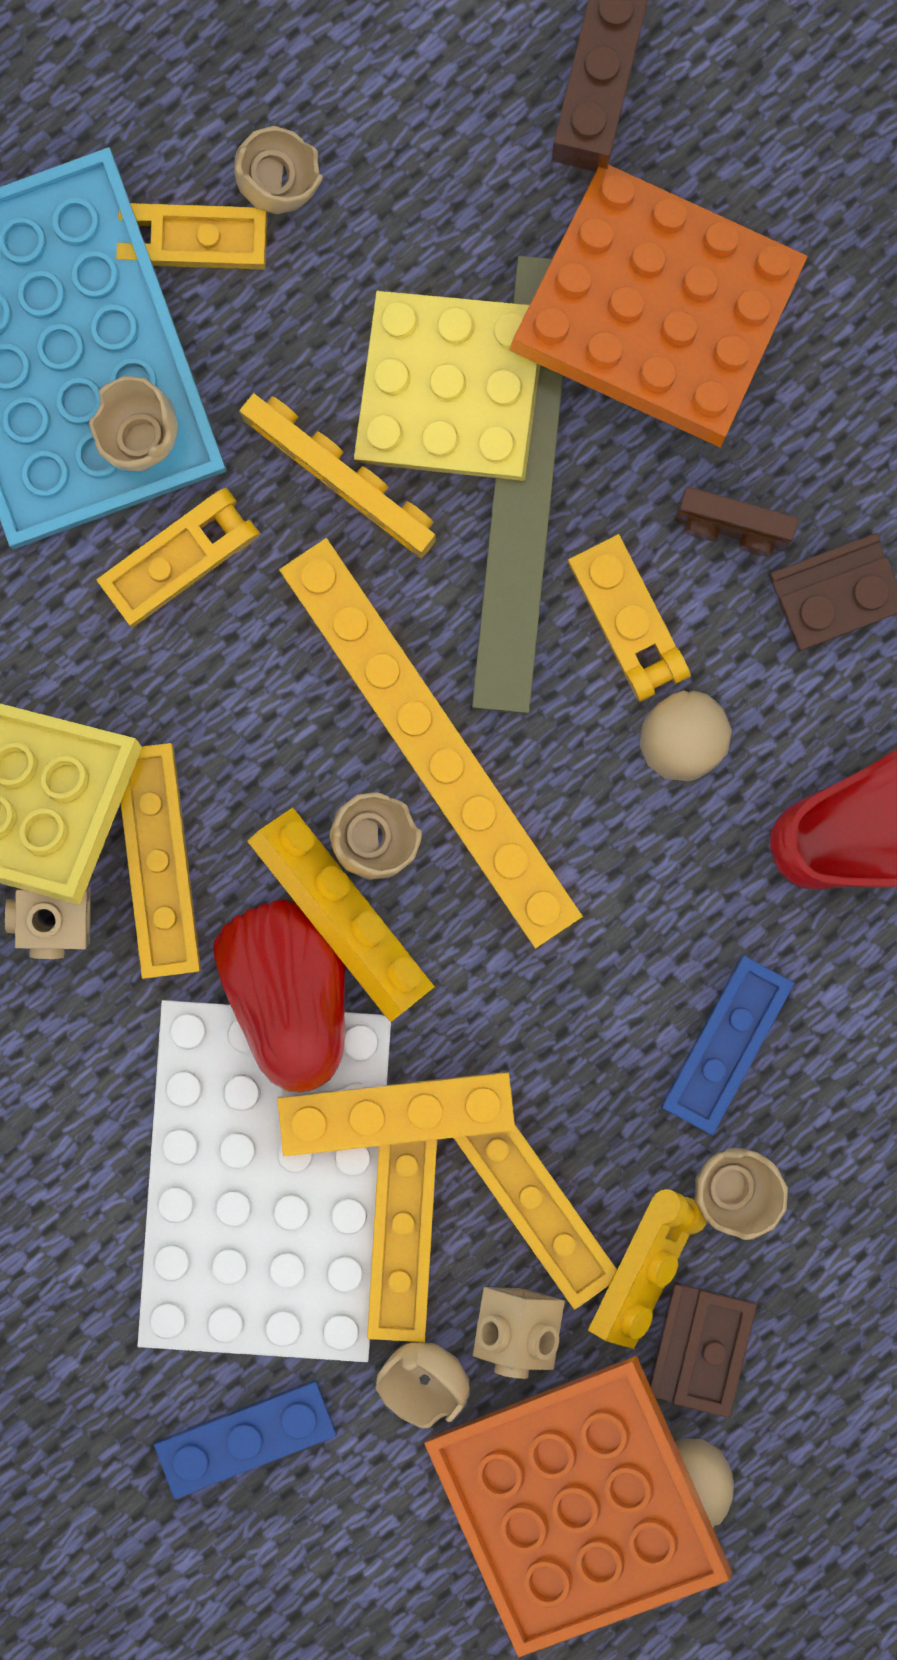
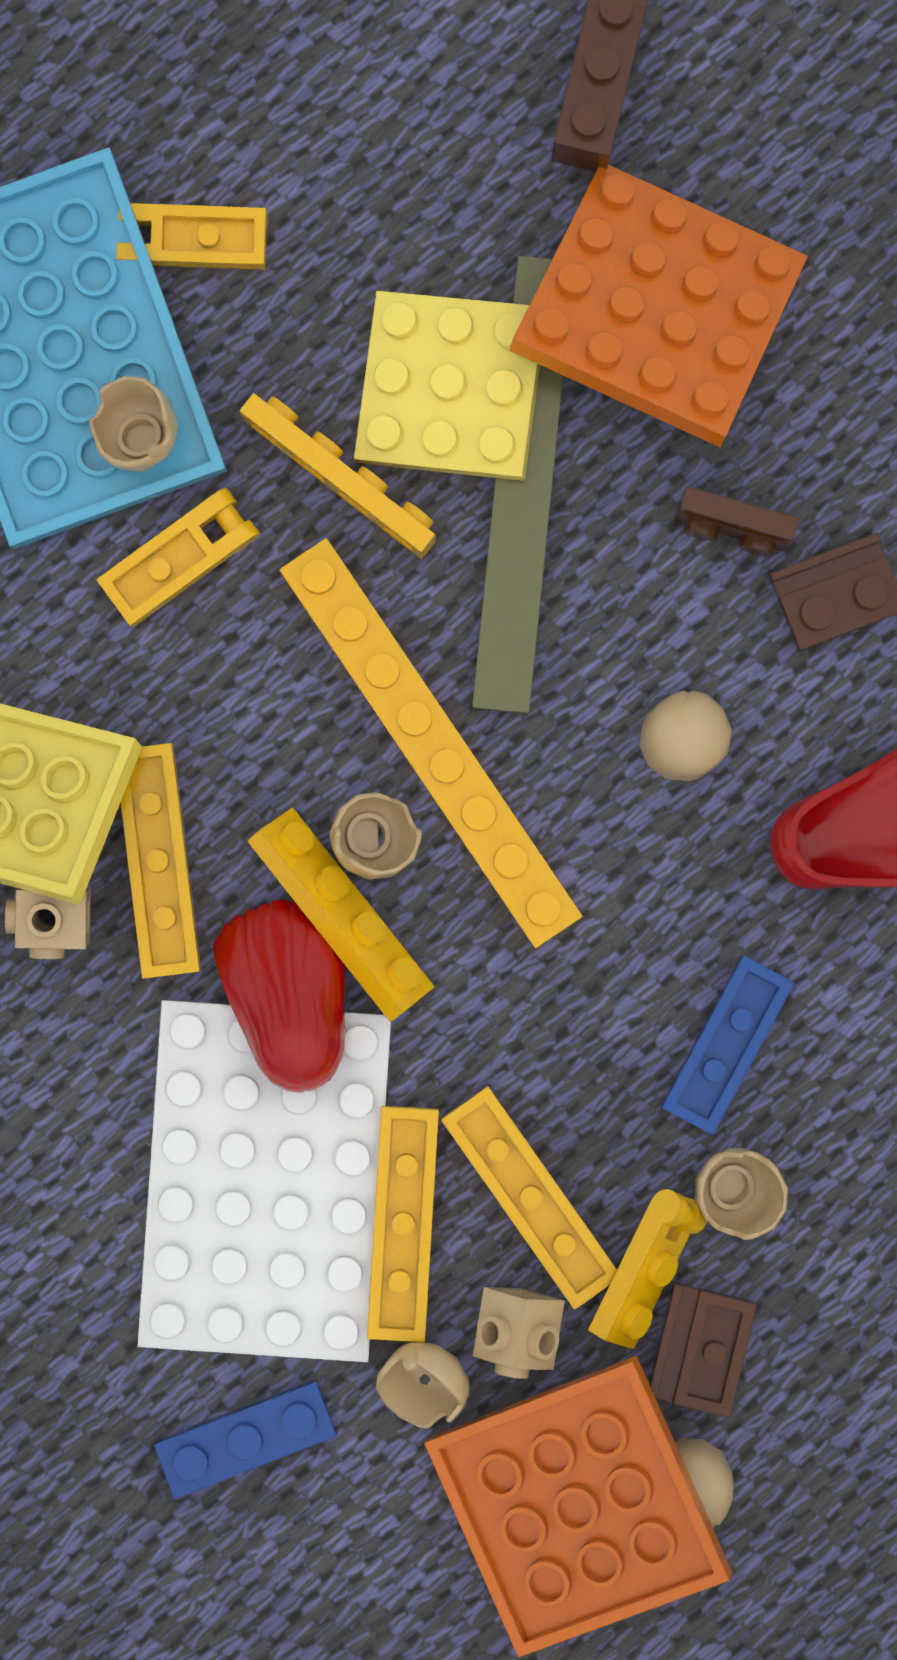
tan hair [234,126,323,215] -> none
yellow plate [277,1072,515,1157] -> none
yellow plate [567,534,691,702] -> none

